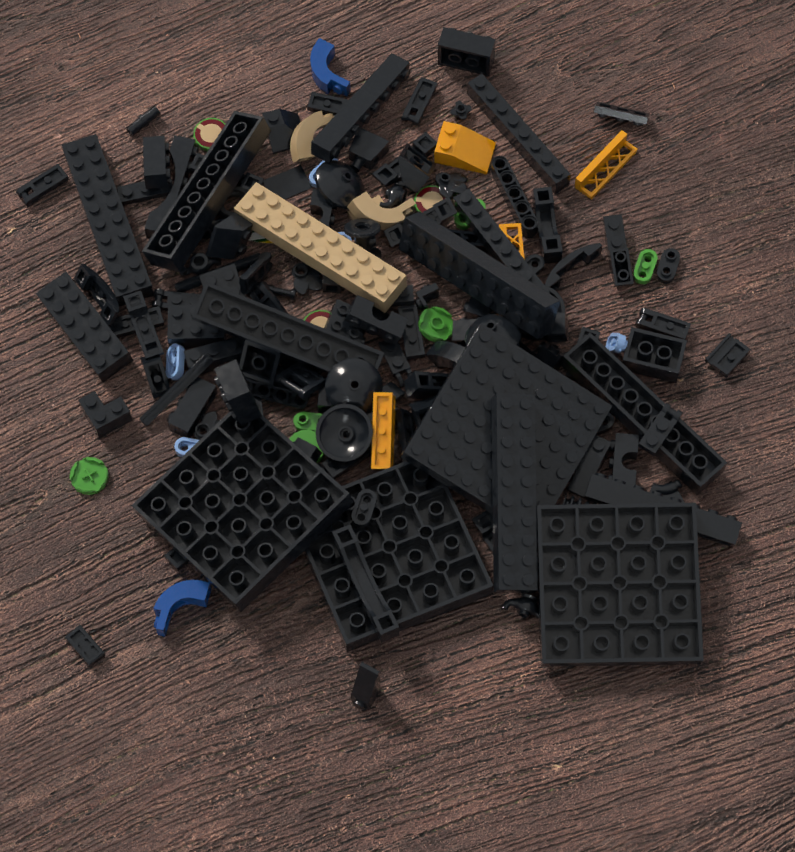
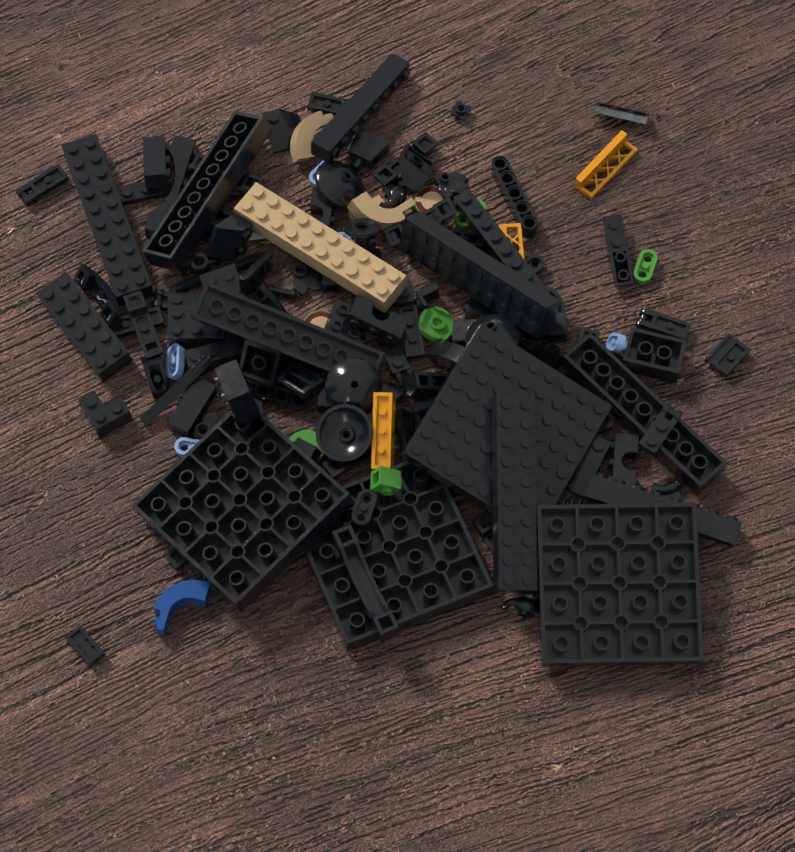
bright green tile [70,457,109,495] -> none
black pin [126,105,161,137] -> none
tile [193,118,225,152] -> none
black sticker [263,165,313,199] -> none
bright green plate [293,411,323,432] -> none
blue arch [310,38,351,97] -> none
black slope [351,662,381,710] -> none
black plate [401,77,438,126] -> none
light orange slope [434,121,496,174] -> none
black brick [438,27,496,76] -> none
black brick [467,74,571,194] -> none
black arch [532,187,563,264] -> none
black slope [545,243,602,290] -> none
black plate [656,248,680,284] -> none
none -> bright green brick [370,466,402,496]

